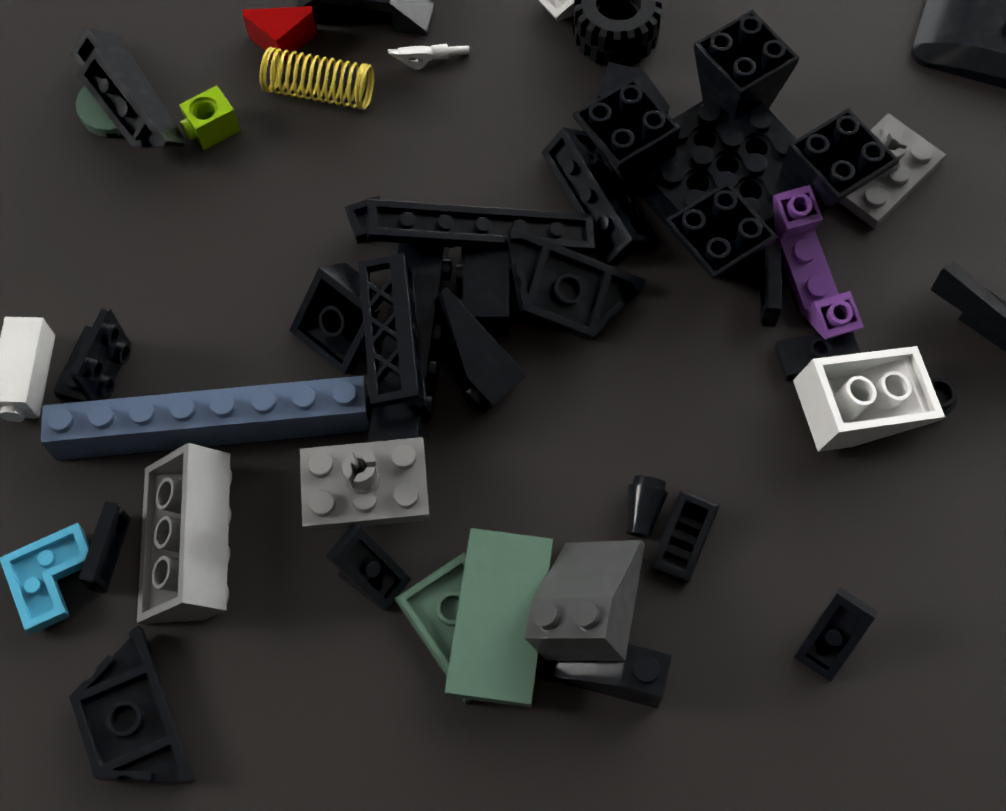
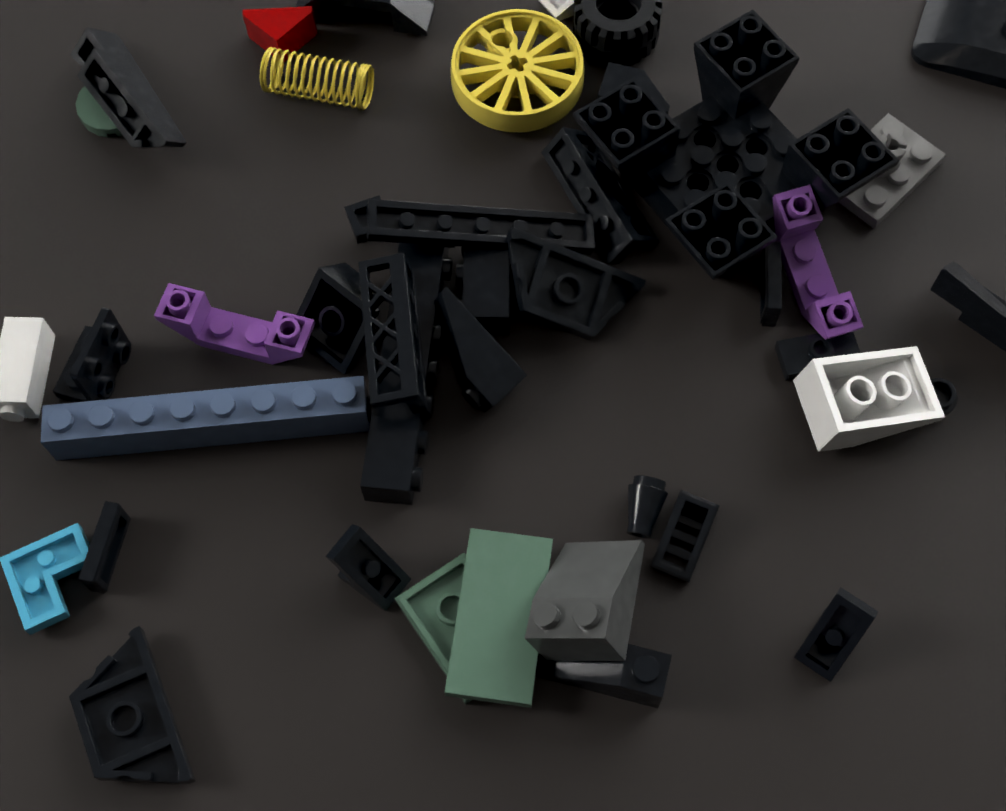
light grey slope [137,443,232,624] -> none
lime brick [179,85,241,150] -> none
light grey plate [300,437,430,532] -> none
white hand [388,44,470,70] -> none
none -> medium lavender slope [154,283,315,365]
none -> light yellow piece [450,9,585,132]

